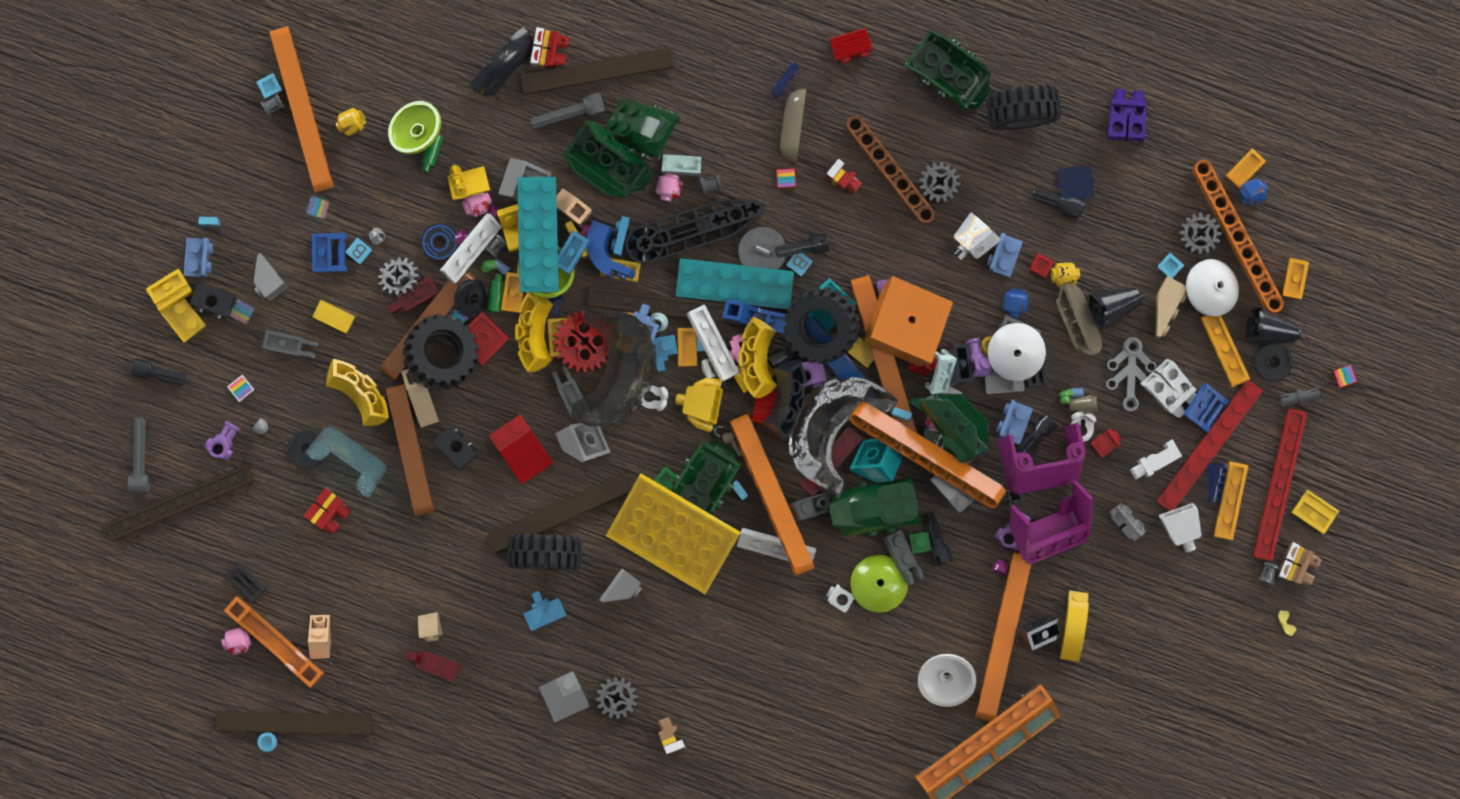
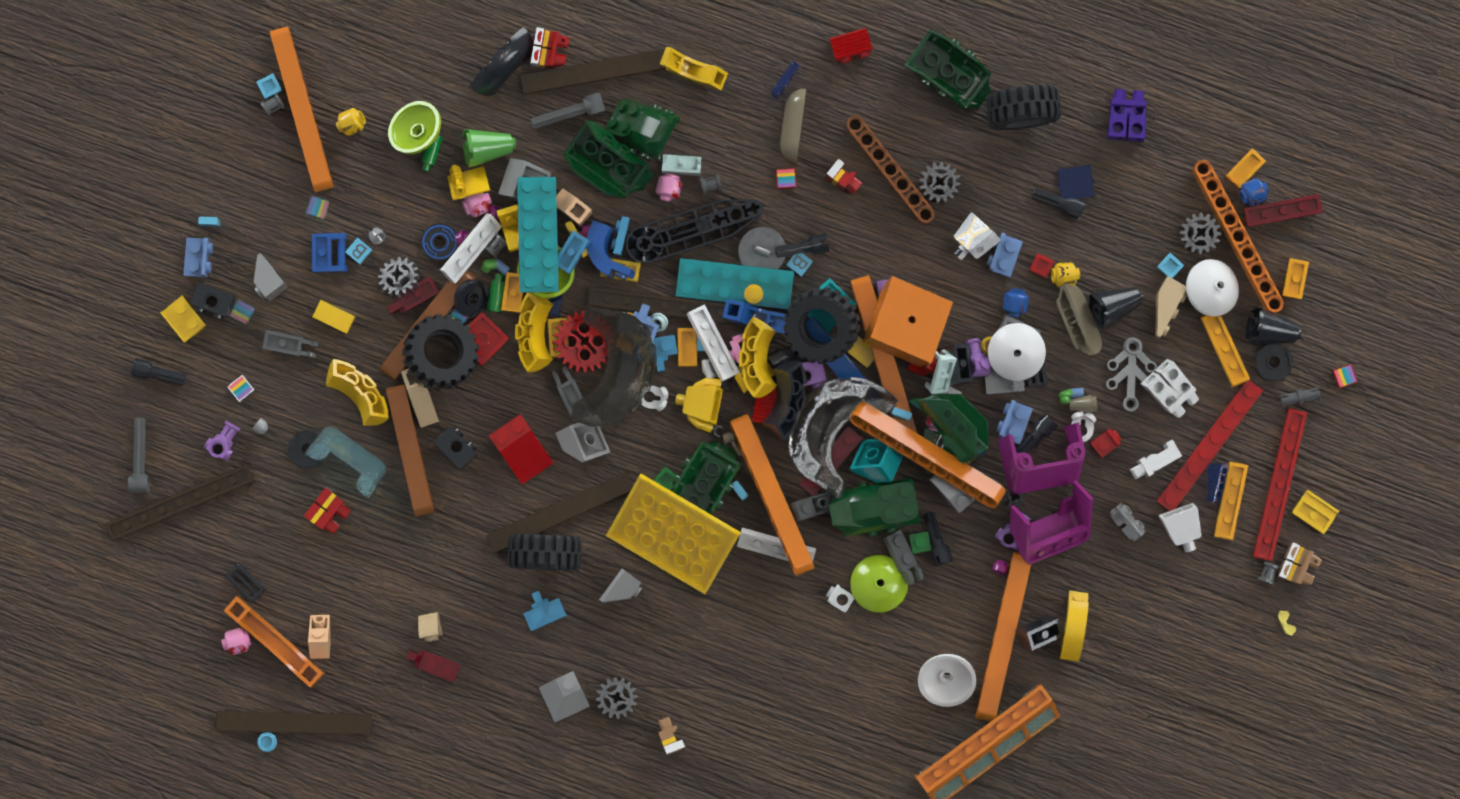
yellow plate [146,269,193,313] -> none
blue plate [1183,383,1229,433] -> none
none -> bright green cone [462,129,516,168]
none -> yellow arch [660,47,728,91]
none -> yellow plate [744,284,763,304]
none -> dark red plate [1243,194,1323,228]

